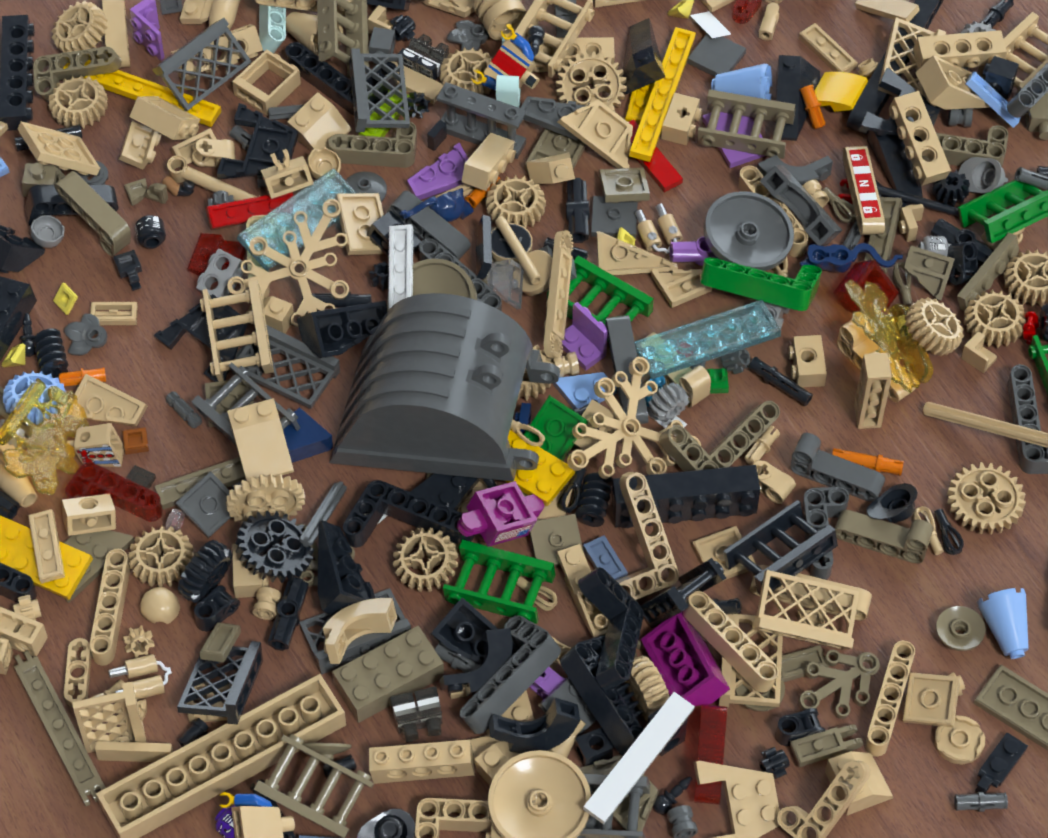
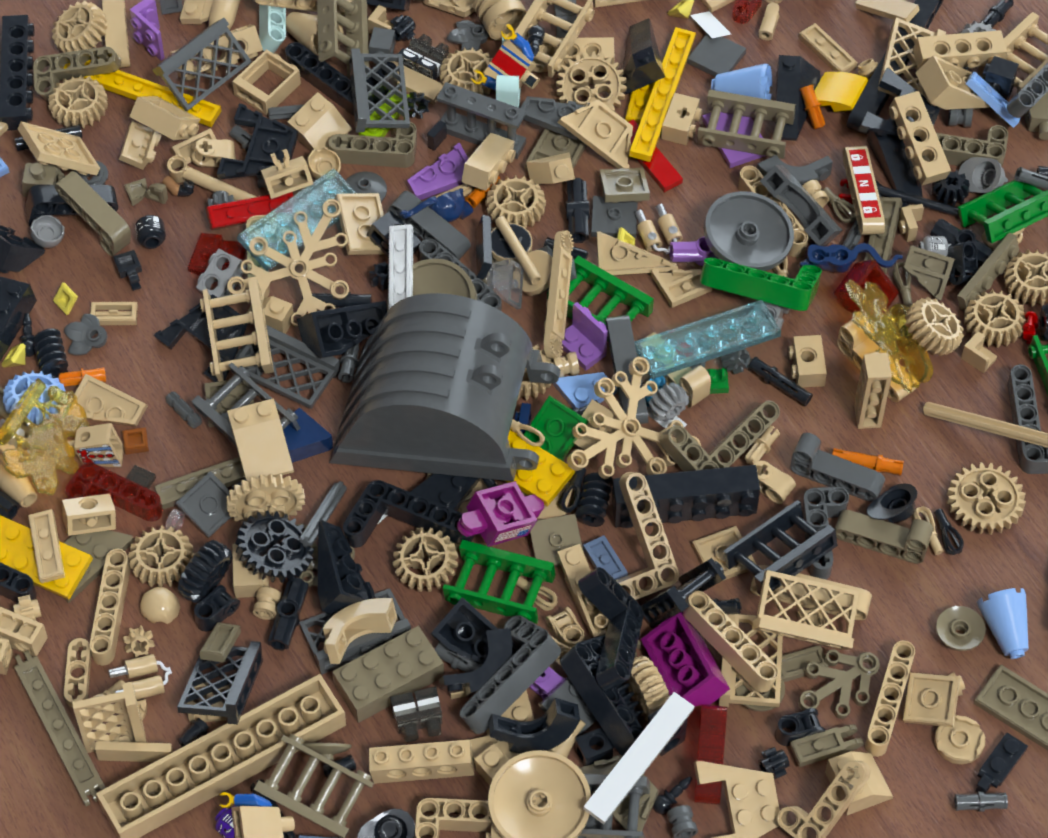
none -> dark grey axle [338,343,359,383]
none -> tan piece [545,607,584,648]

